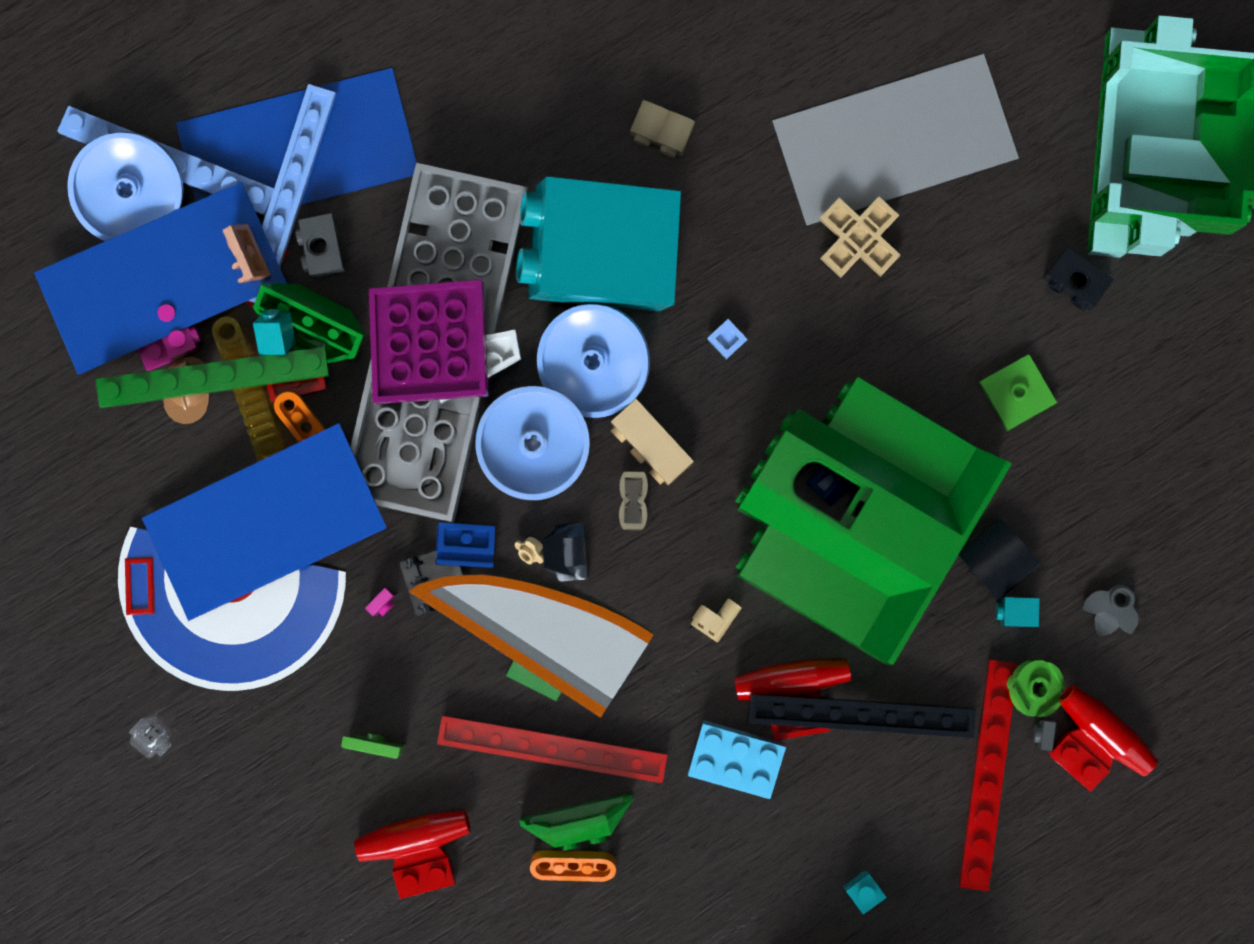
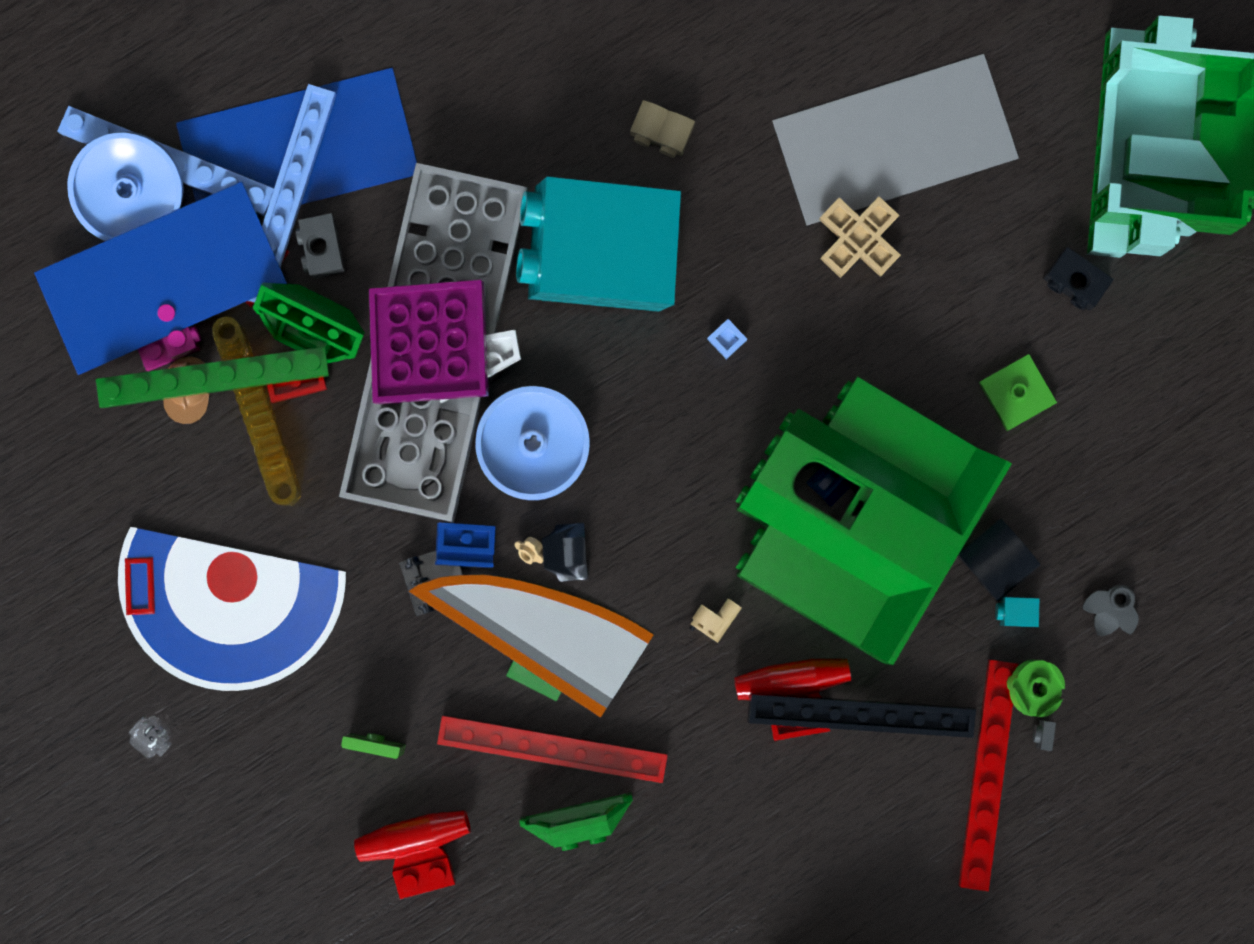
blue sticker [142,423,387,621] -> none
nougat plate [223,224,271,283] -> none
teal brick [253,309,296,355] -> none
orange plate [274,390,326,442] -> none
dark pink plate [365,588,396,616] -> none
orange plate [530,850,616,882] -> none
light blue dish [537,304,650,418] -> none
tan brick [611,399,694,486] -> none
dark tan brick [619,471,648,531] -> none
medium azure plate [688,720,786,799] -> none
teal brick [843,870,887,915] -> none
red plate [1047,685,1158,792] -> none

